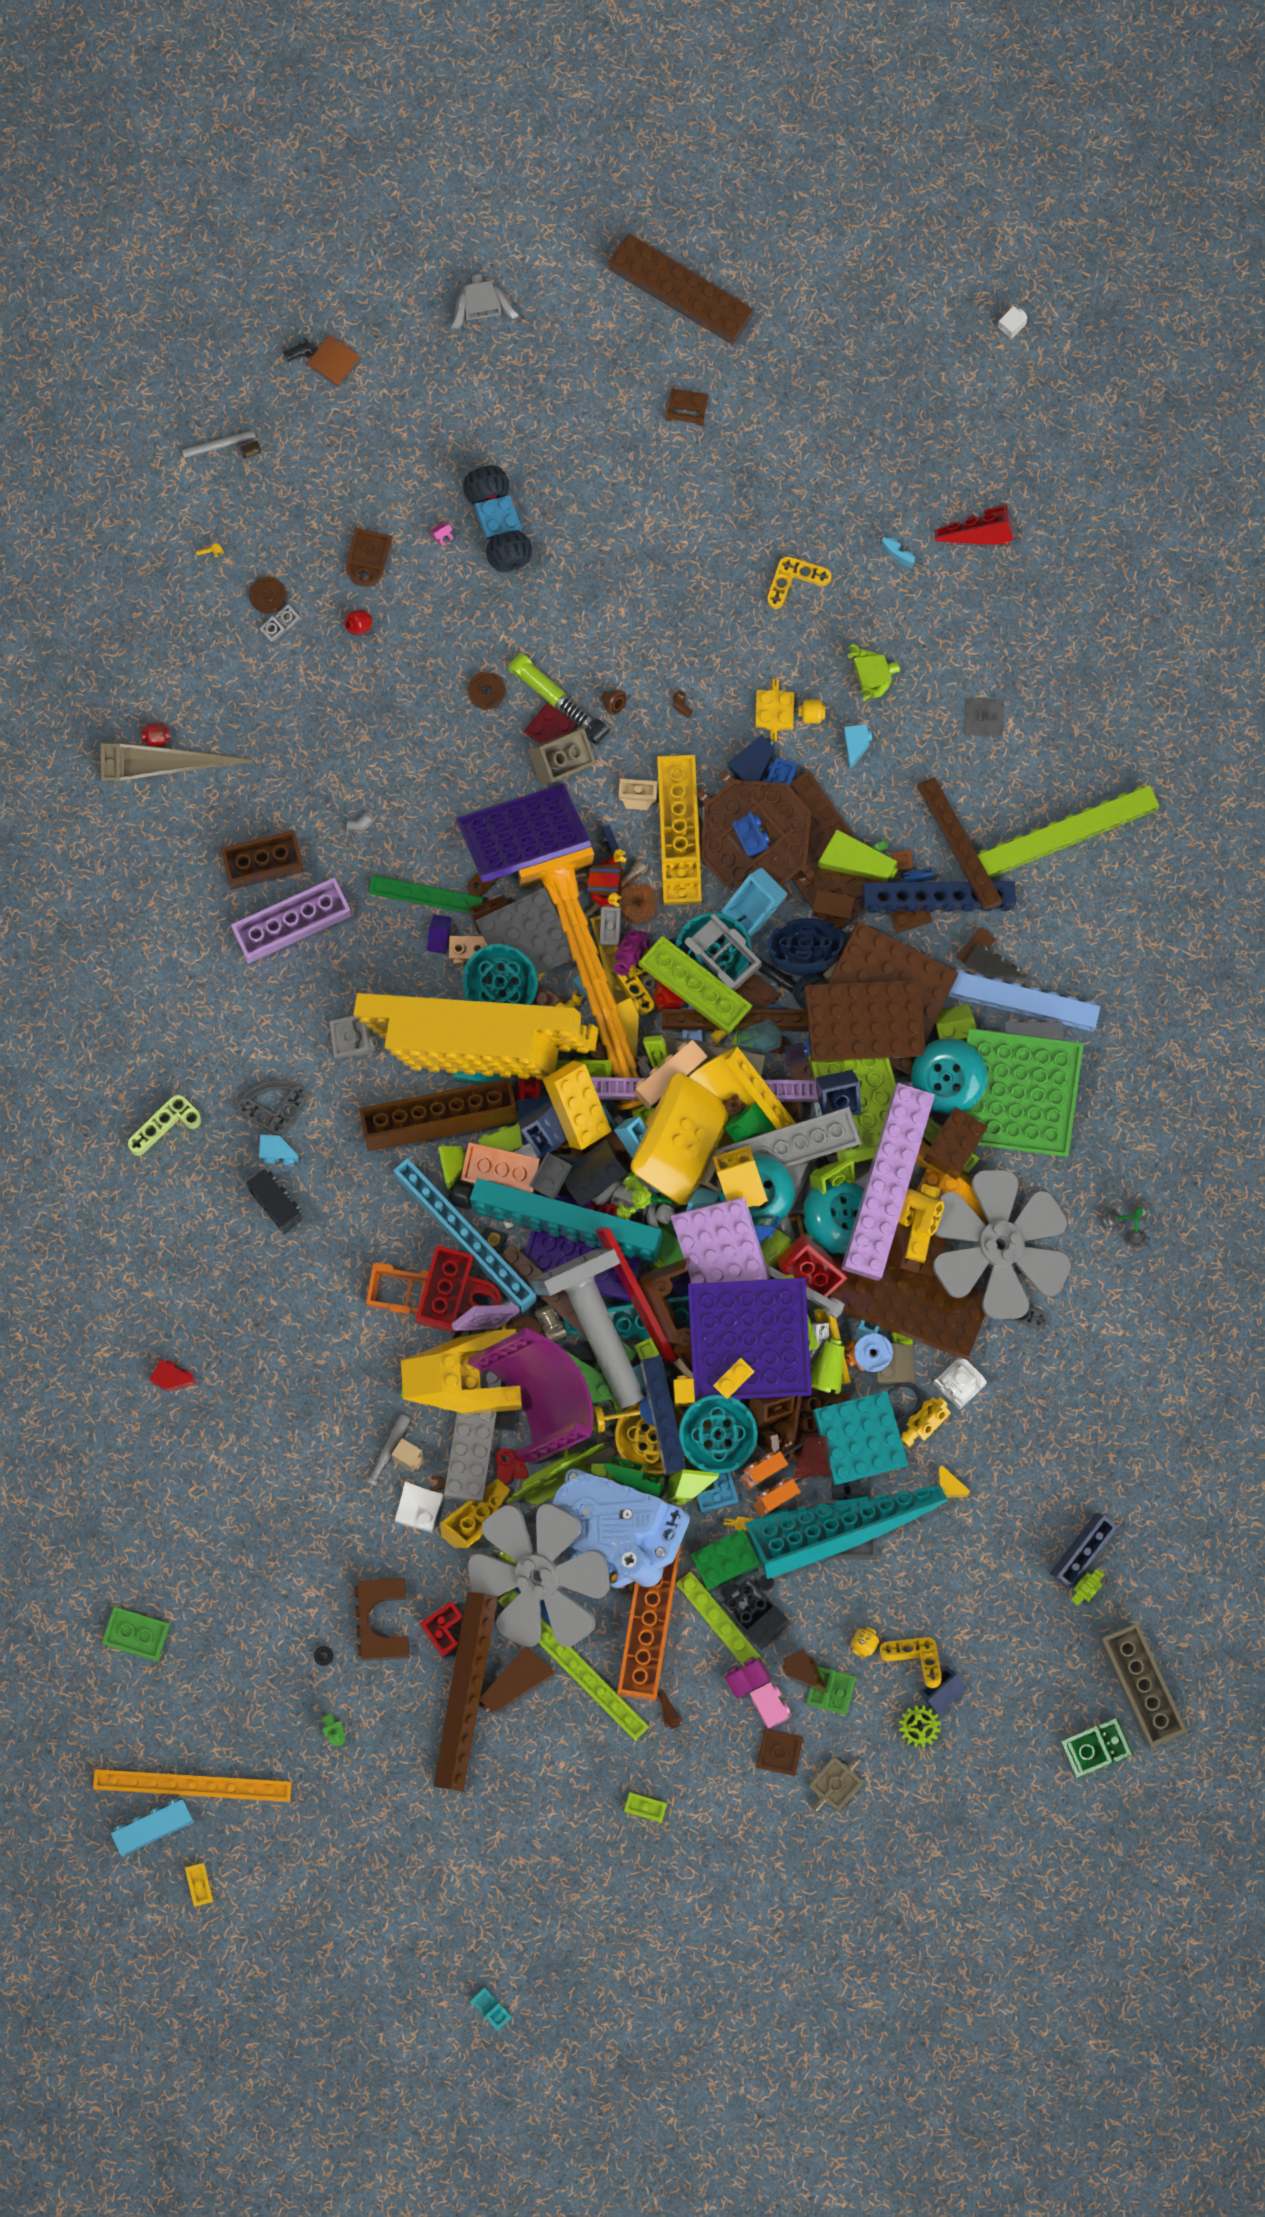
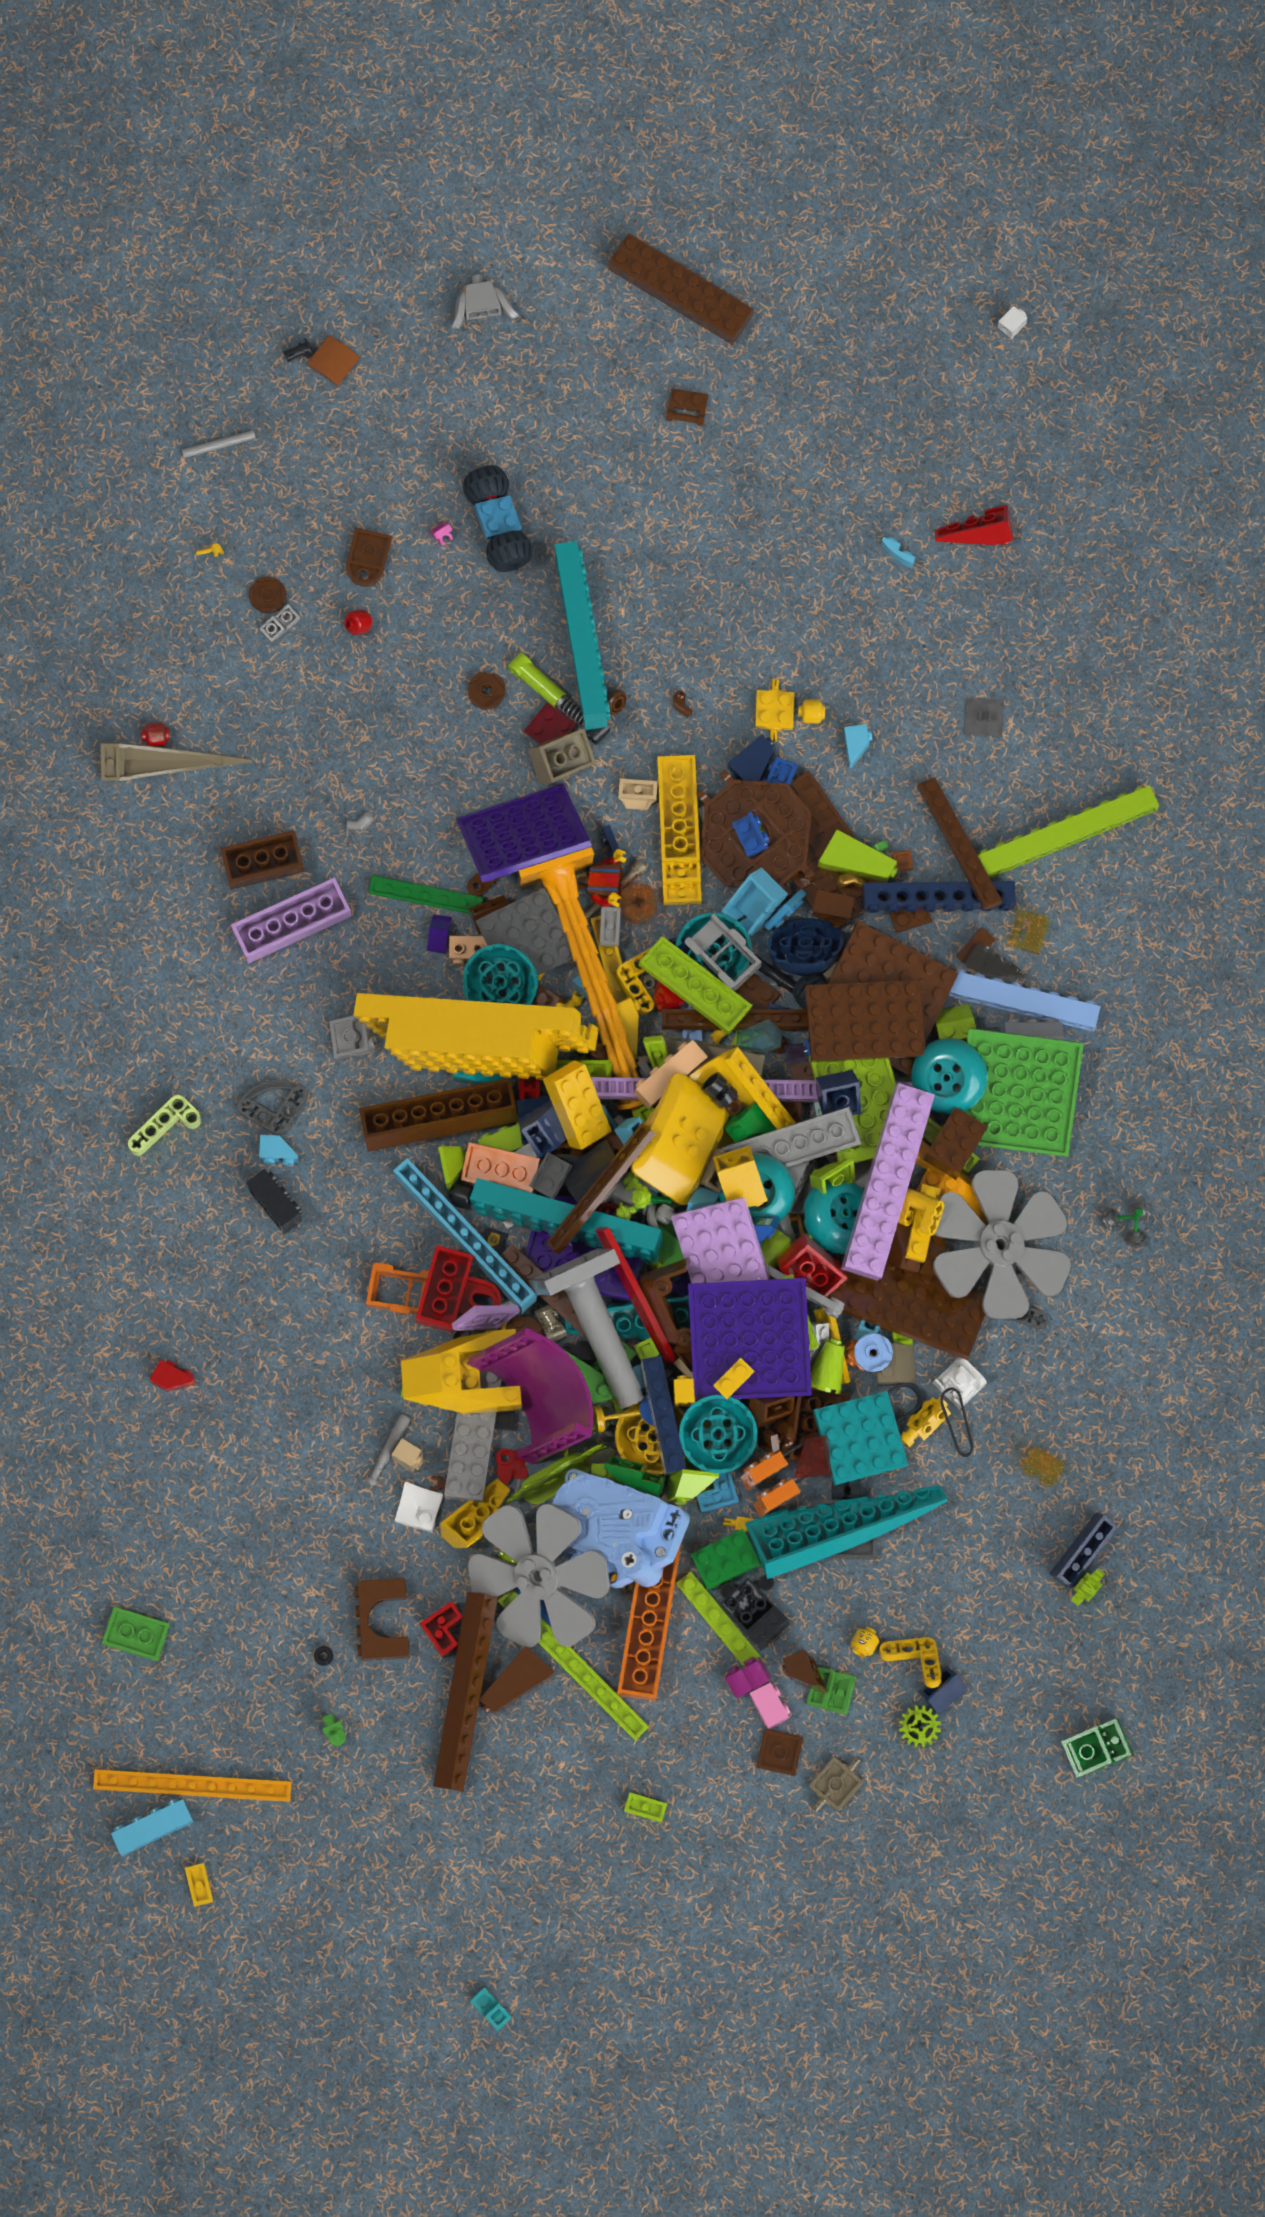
tile [240,440,261,459] -> none
magenta brick [614,930,651,976] -> none
reddish brown cone [658,1693,683,1729] -> none
yellow beam [767,557,831,609] -> none
lime torso [846,644,900,702] -> none
blue pin [903,867,933,882] -> none
yellow slope [938,1465,971,1498] -> none
dark tan brick [1100,1623,1187,1749] -> none
none -> reddish brown plate [546,1122,656,1255]
none -> teal brick [555,541,610,730]
none -> black wheel [701,1072,738,1109]
none -> dark azure plate [763,889,806,931]
none -> pearl gold arm [836,872,866,889]
none -> black piece [940,1387,973,1457]
none -> clear yellow plate [1006,909,1050,955]
none -> clear yellow brick [1020,1445,1067,1487]

